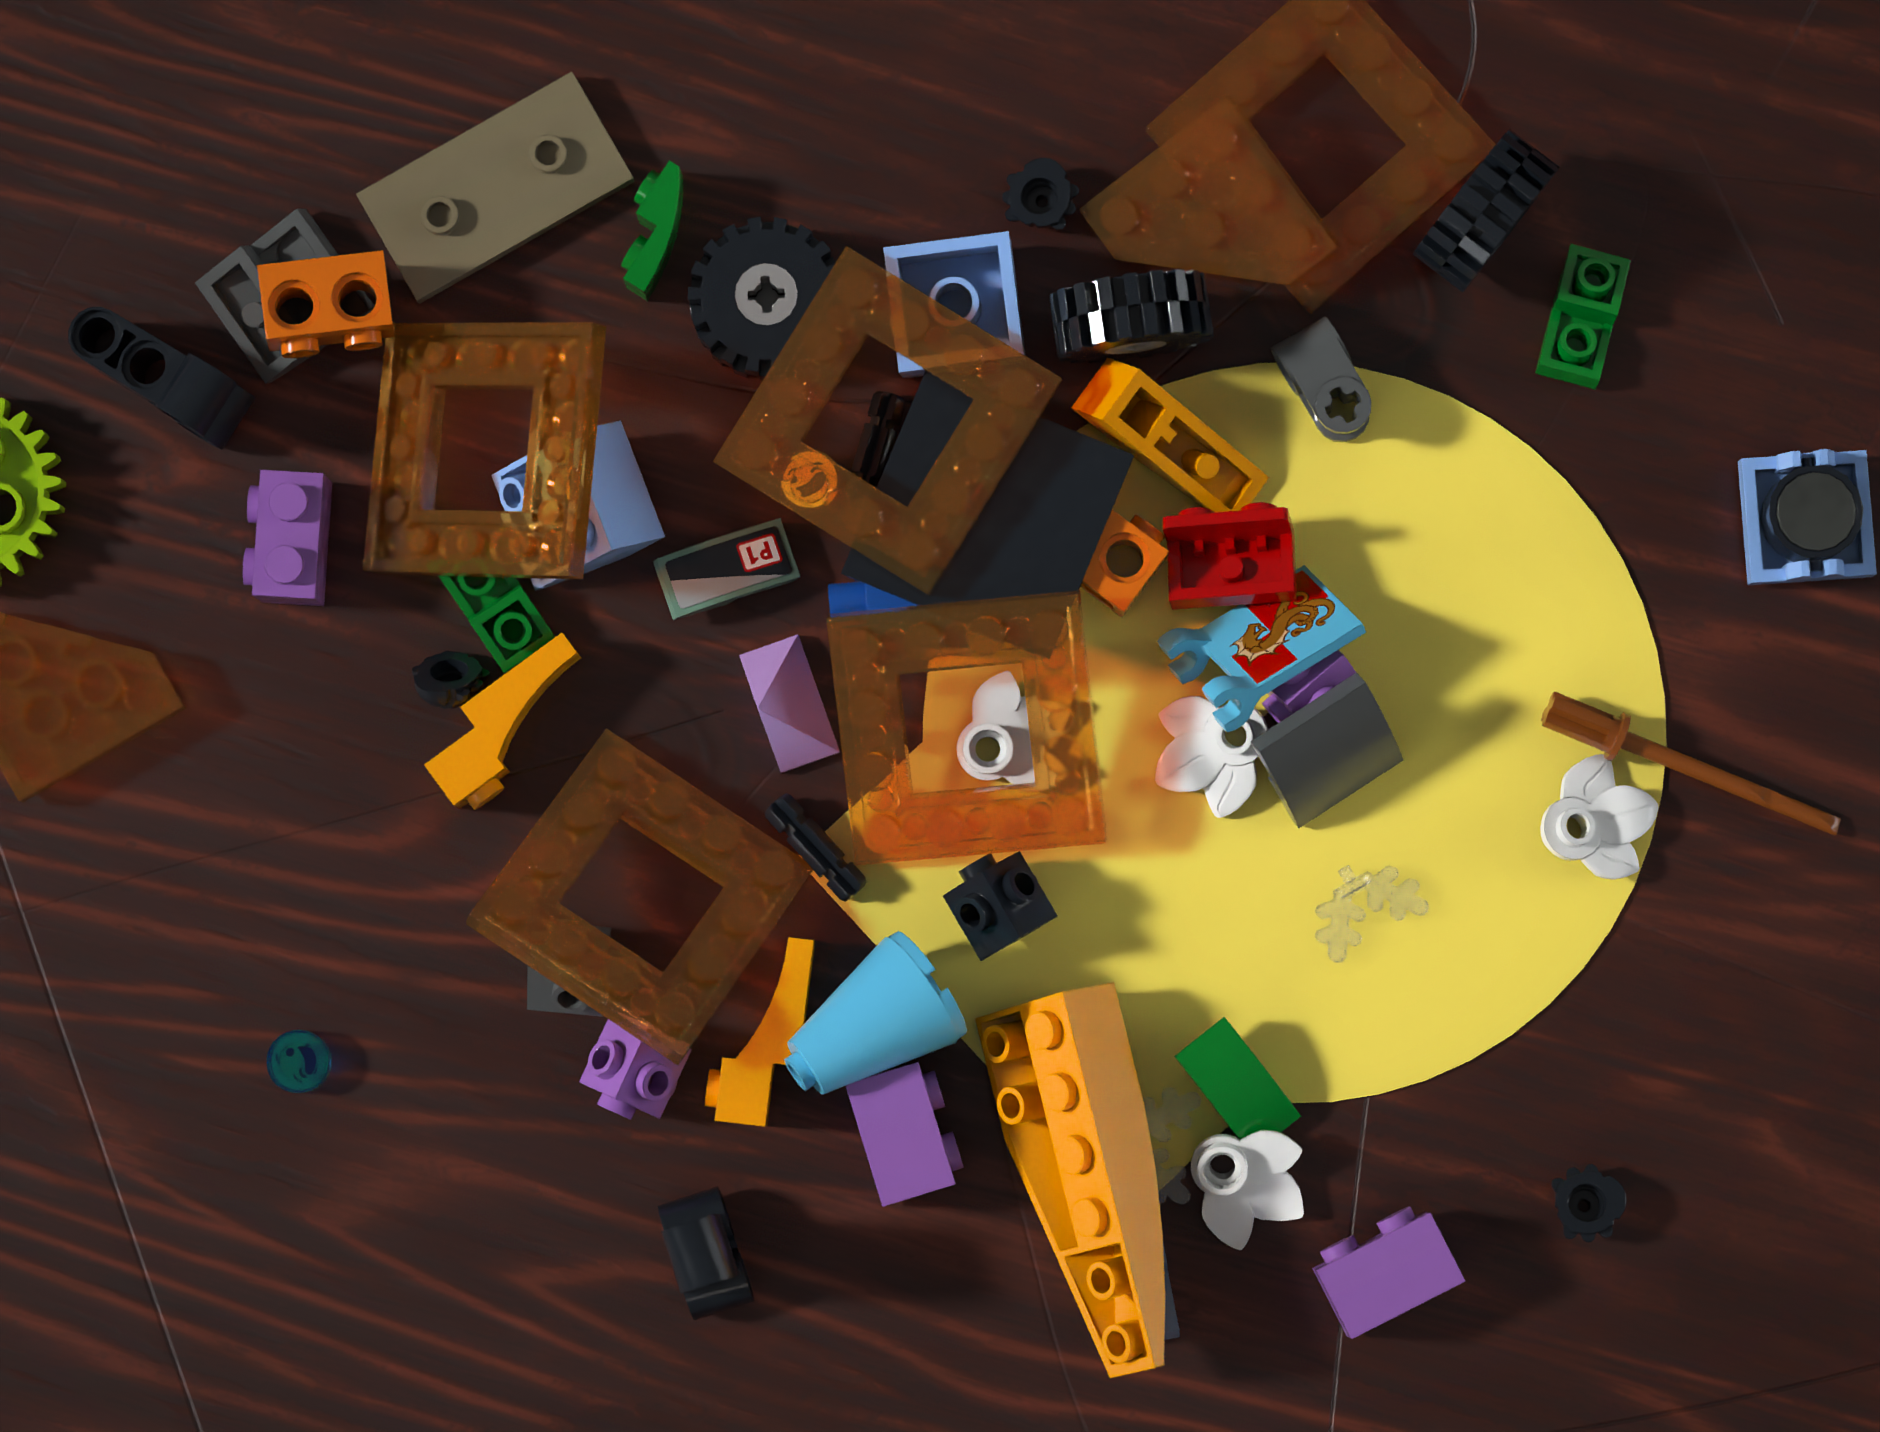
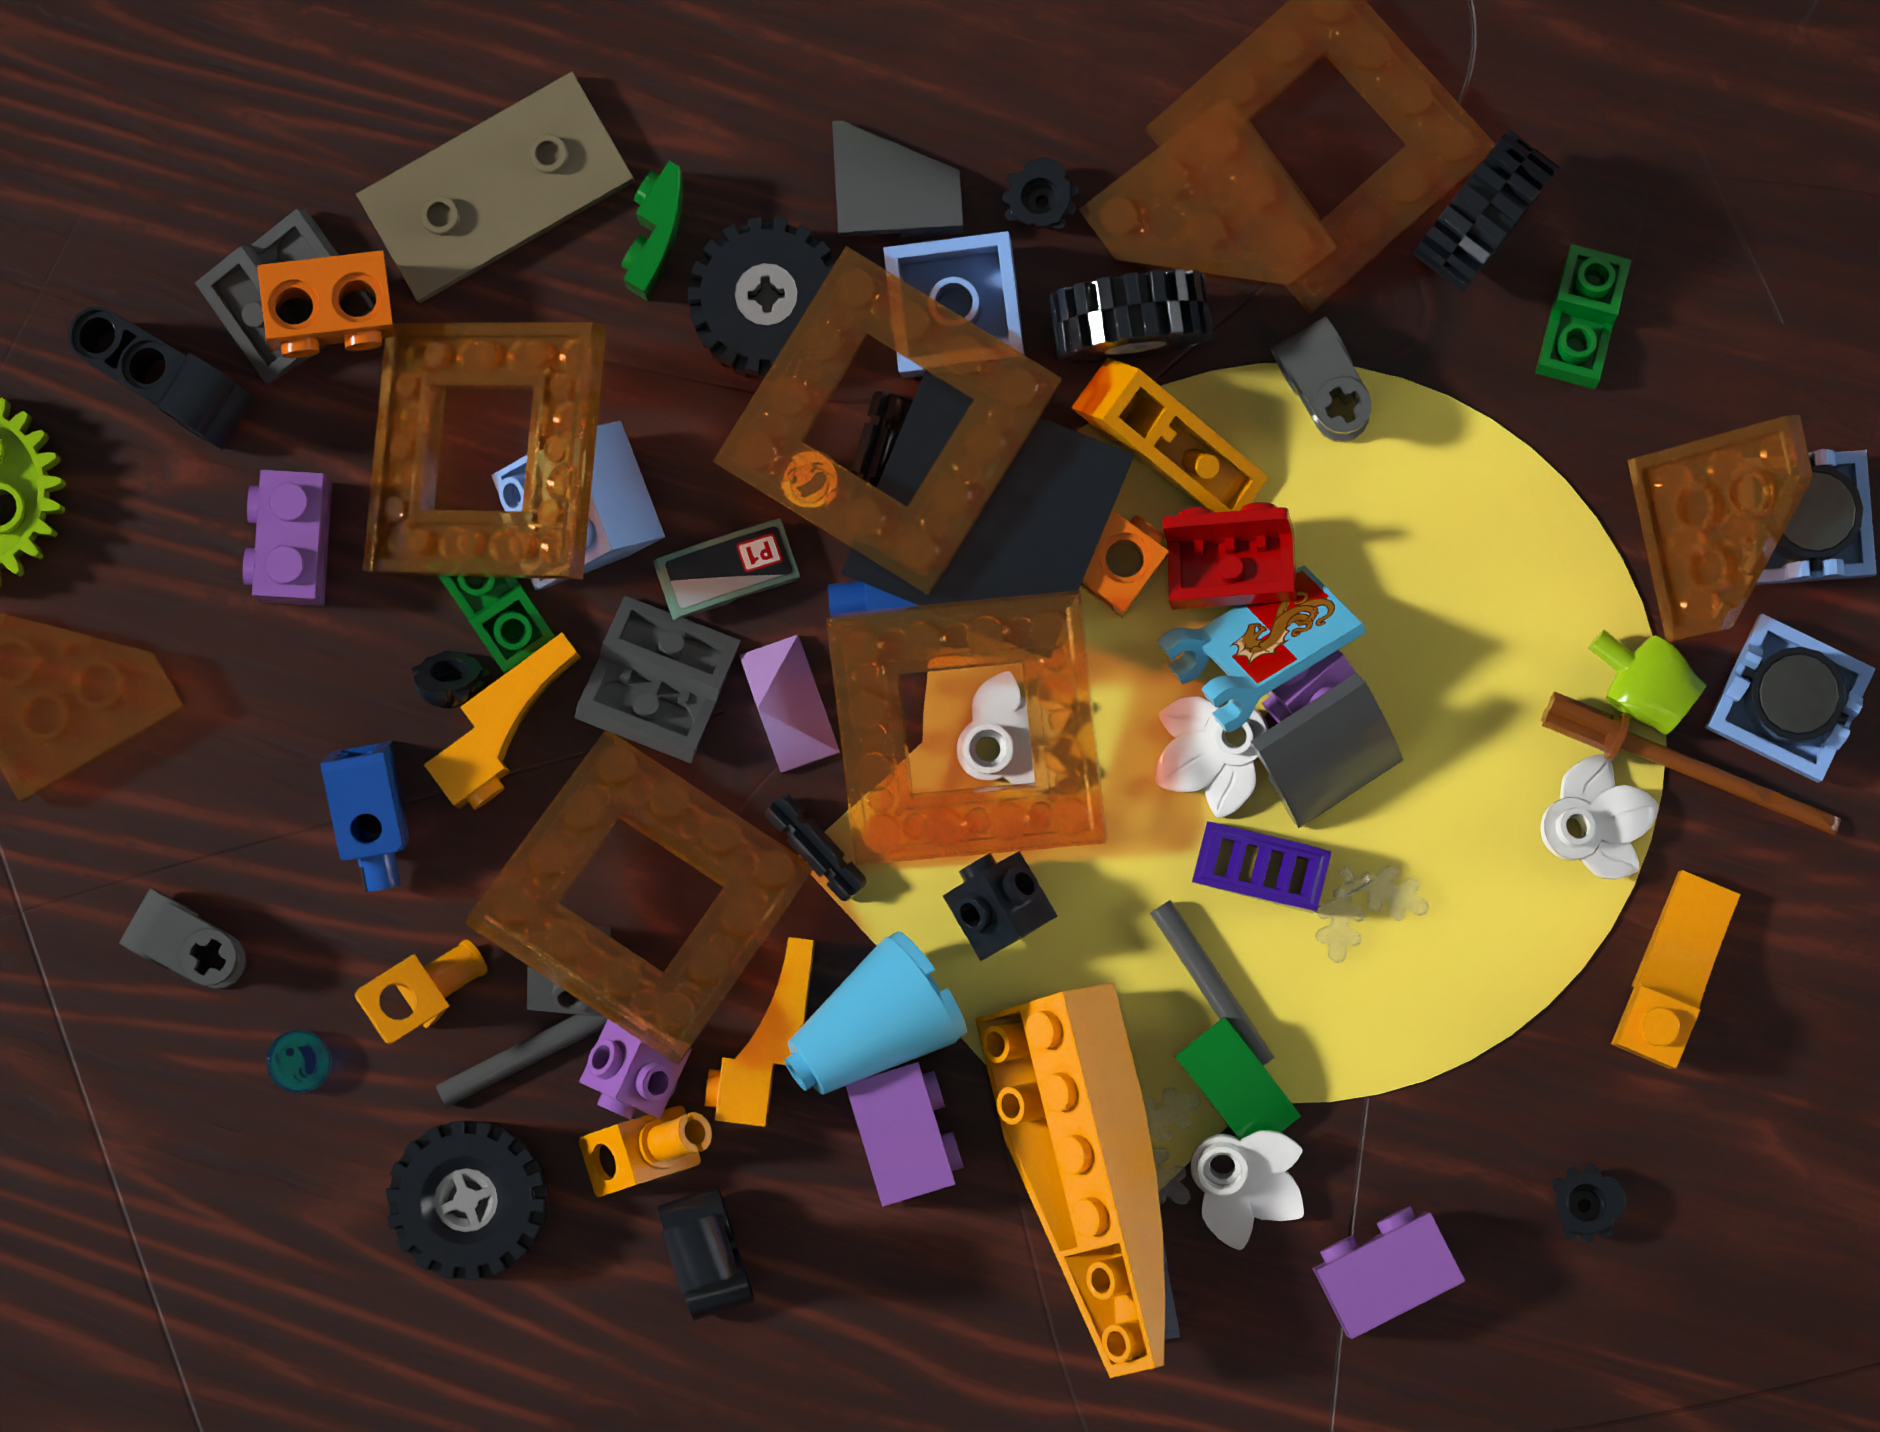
none -> dark grey piece [119,888,247,989]
none -> blue torso [320,741,409,892]
none -> light orange bracket [355,939,488,1044]
none -> black wheel [385,1120,549,1280]
none -> dark grey bar [436,1001,612,1108]
none -> dark grey slope [574,596,741,764]
none -> light orange bracket [579,1105,712,1197]
none -> dark grey slope [832,121,963,238]
none -> dark grey bar [1150,900,1275,1065]
none -> dark purple slope [1191,821,1331,914]
none -> lime piece [1588,629,1706,736]
none -> light orange slope [1611,870,1741,1069]
none -> clear orange plate [1627,415,1813,643]
none -> piece [1705,614,1876,783]

